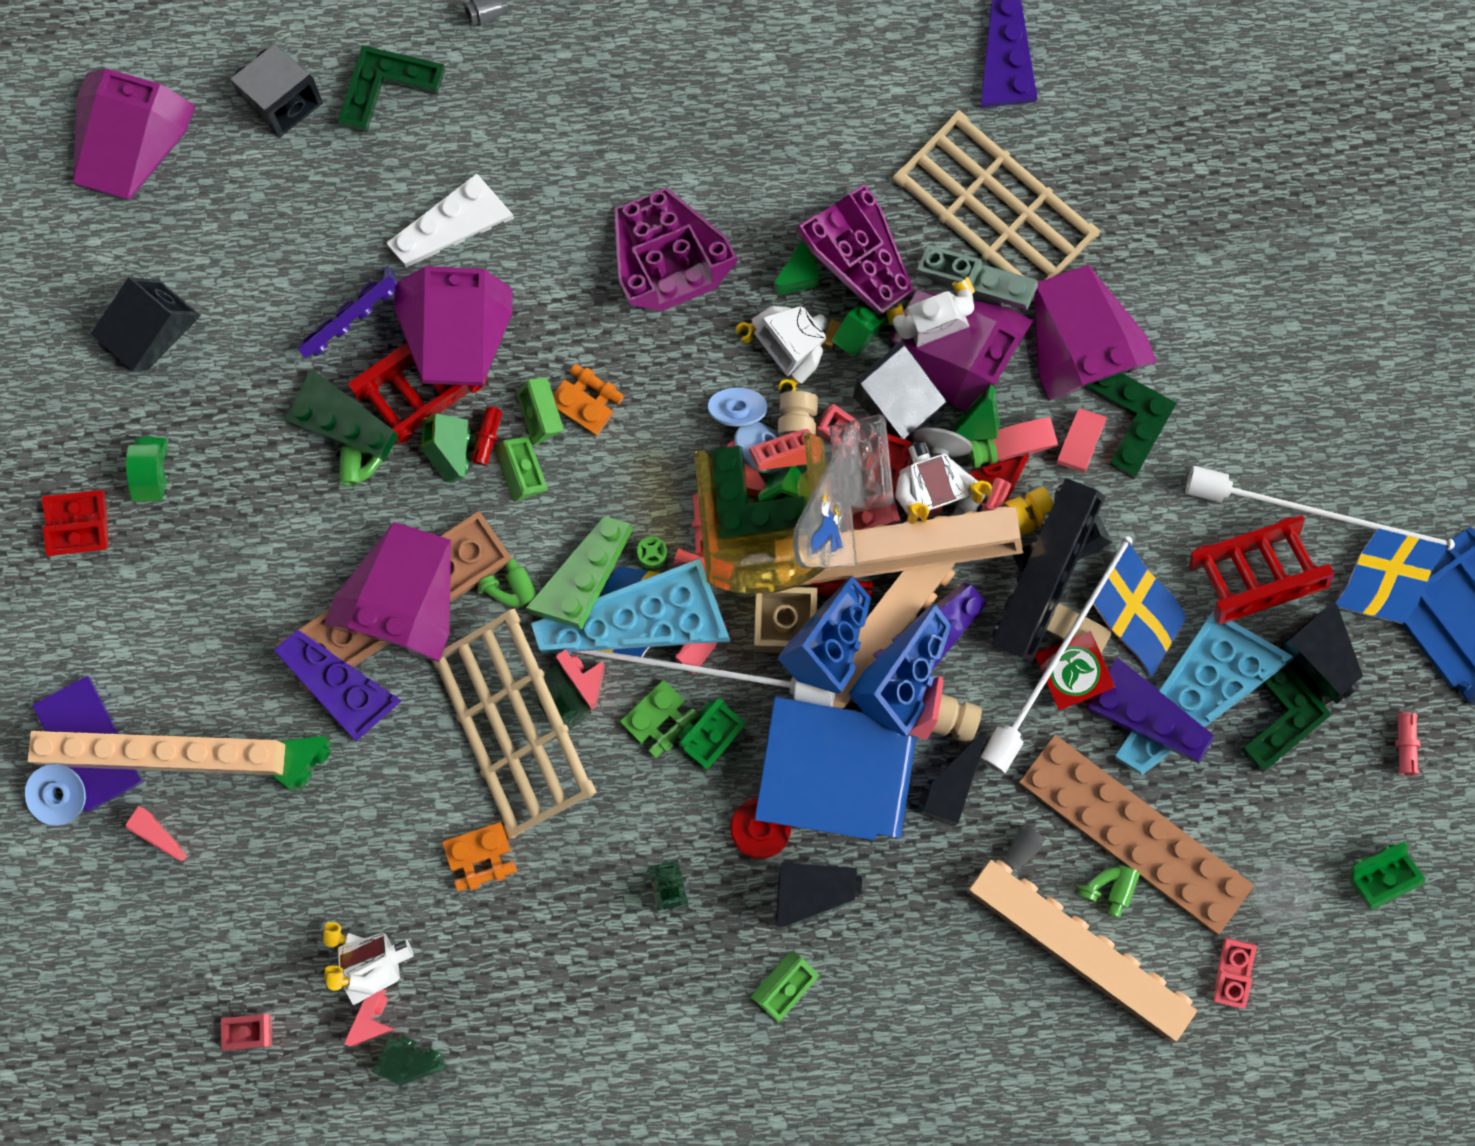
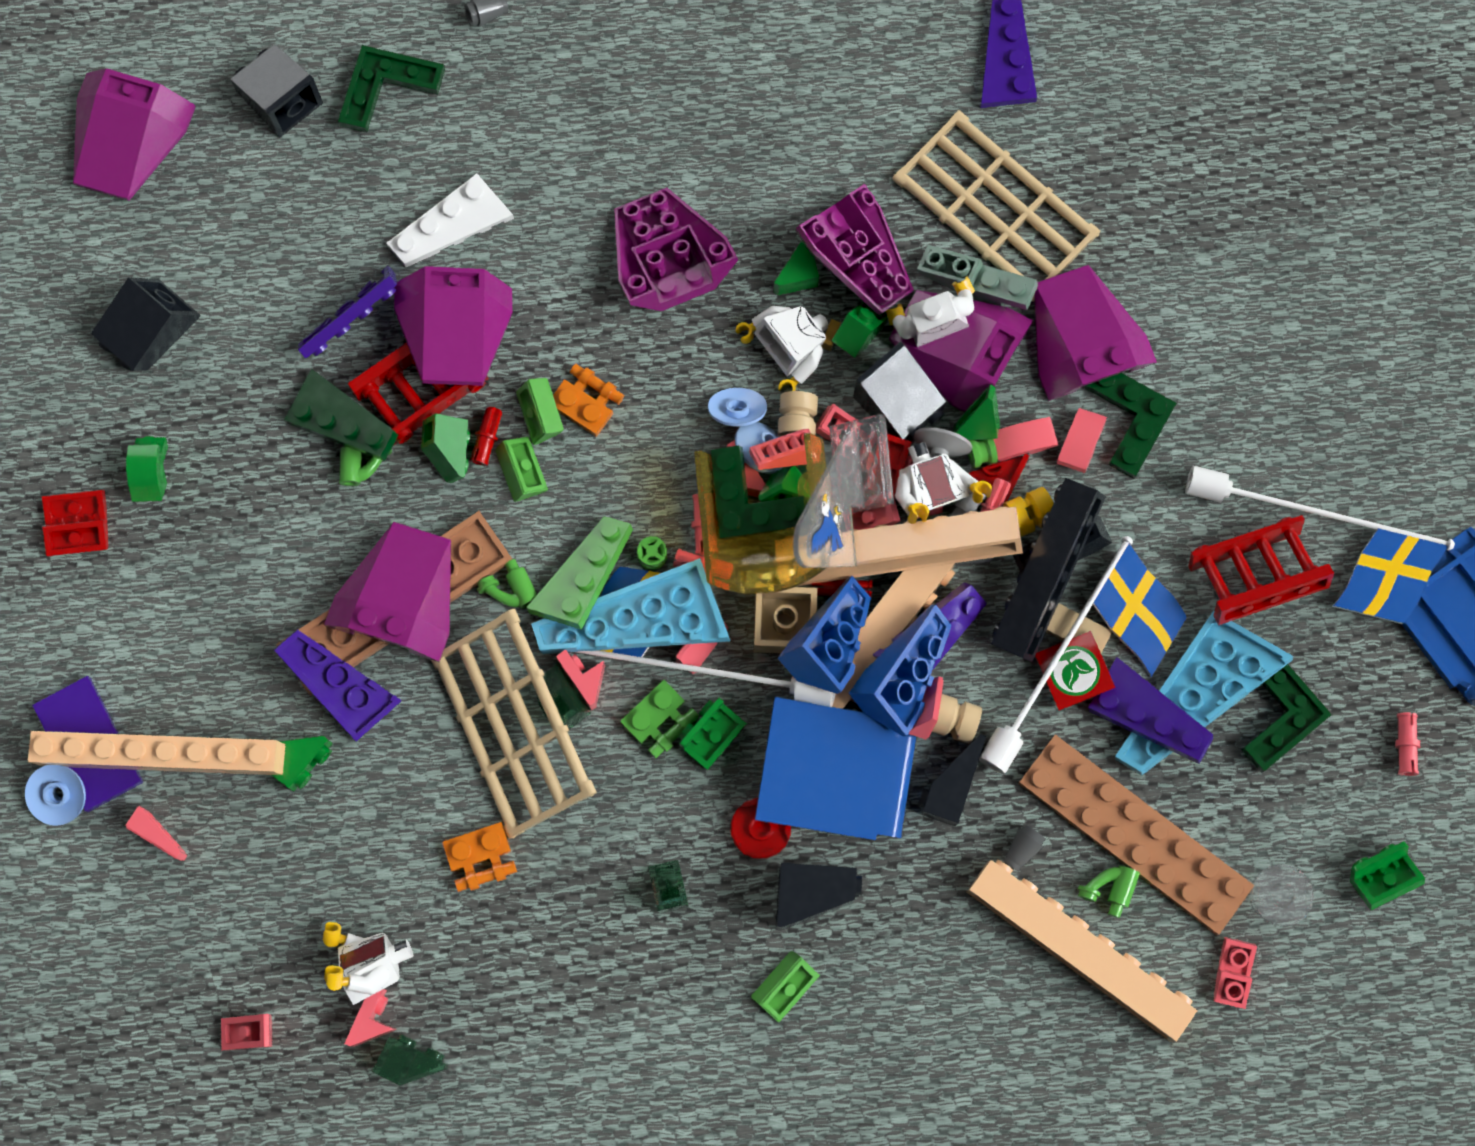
black slope [1279,602,1363,706] -> none

